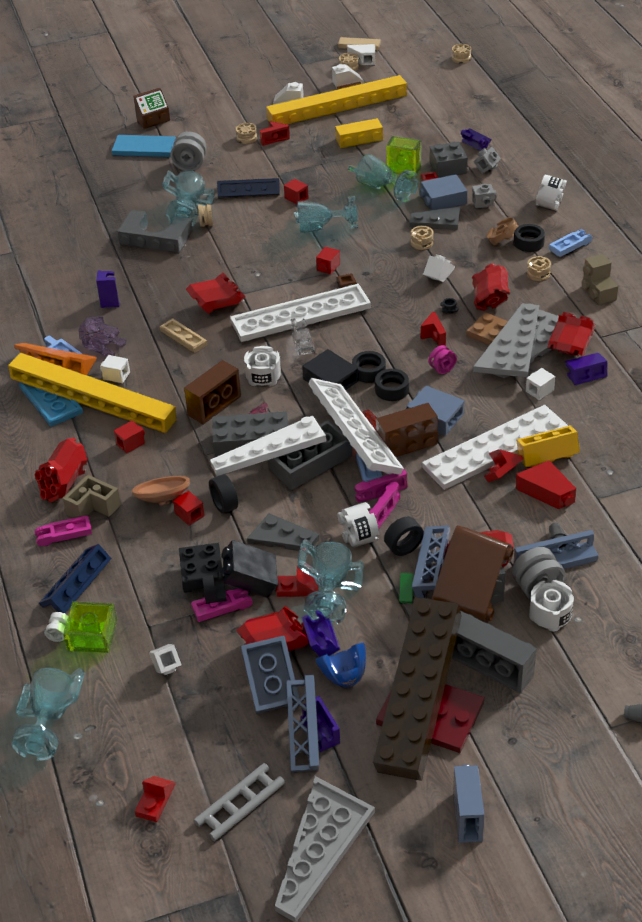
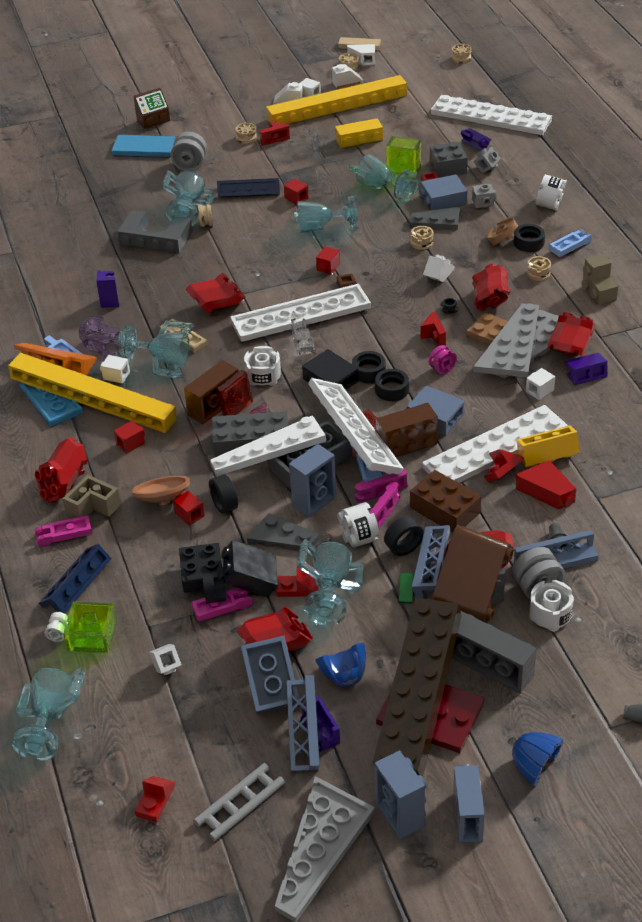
dark purple hinge [301,611,340,657] -> none
none -> clear light blue piece [117,320,194,378]
none -> clear red plate [217,370,253,416]
none -> sand blue brick [289,444,337,517]
none -> white brick [300,78,321,97]
none -> sand blue brick [375,750,426,839]
none -> reddish brown brick [410,470,482,533]
none -> white plate [431,95,552,135]
none -> blue hair [512,732,564,786]

